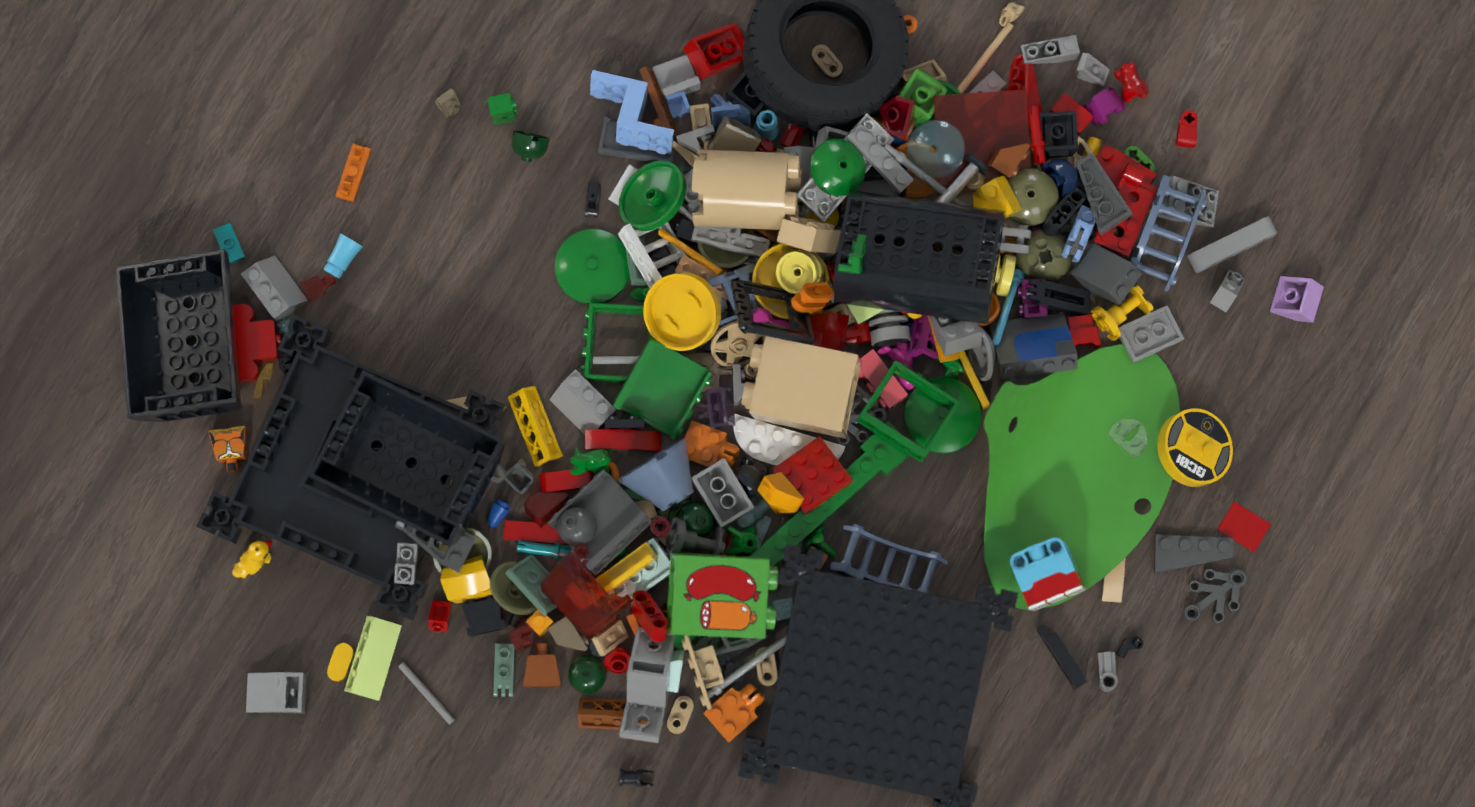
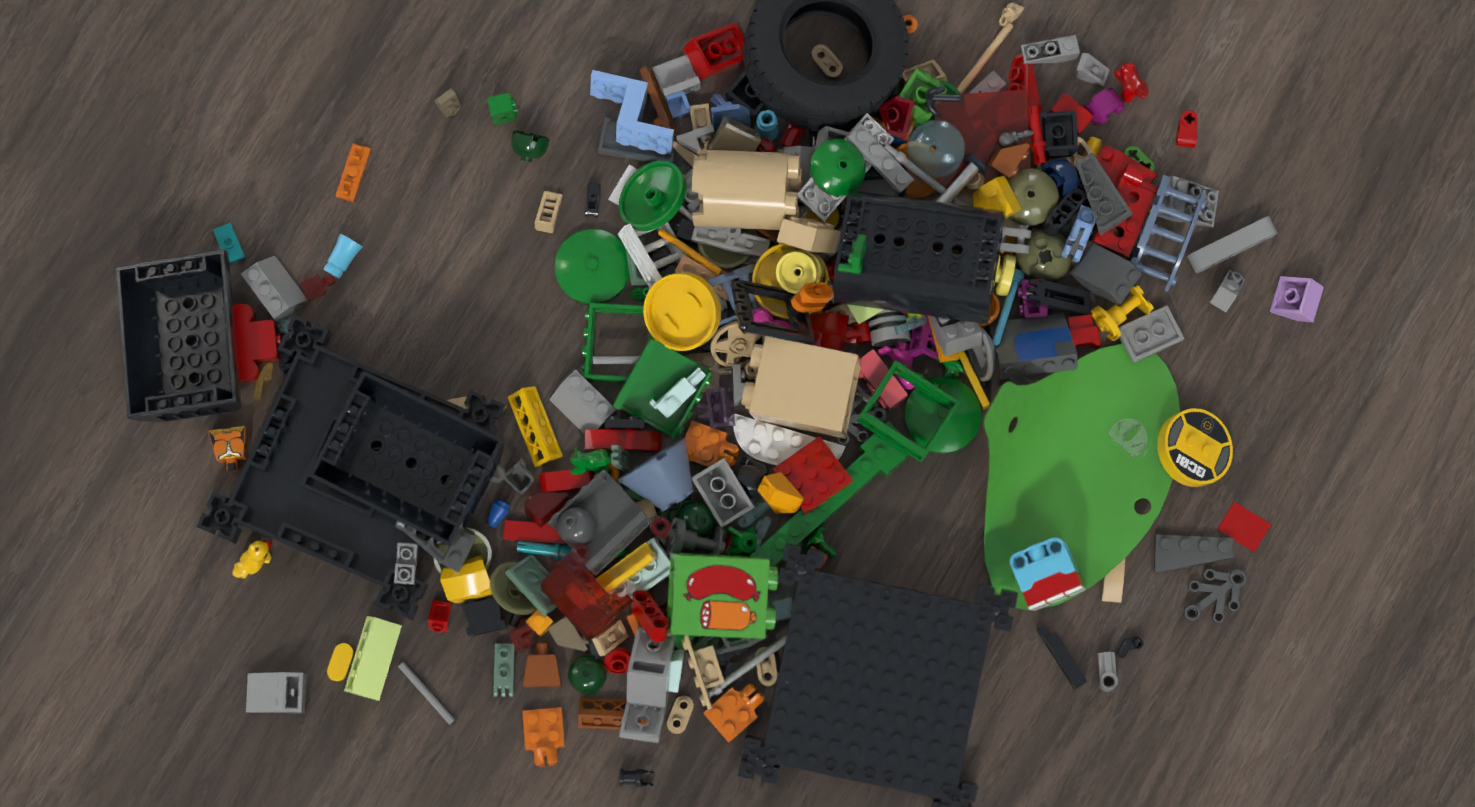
sand blue fence [830,524,948,593] -> none
none -> orange plate [523,707,565,767]
none -> tan slope [535,191,563,233]
none -> sand green hinge [611,445,630,472]
none -> light aqua piece [649,367,706,418]
none -> clear light blue plate [894,315,927,335]
none -> black piece [925,86,963,117]
none -> dark grey bar [999,130,1034,147]

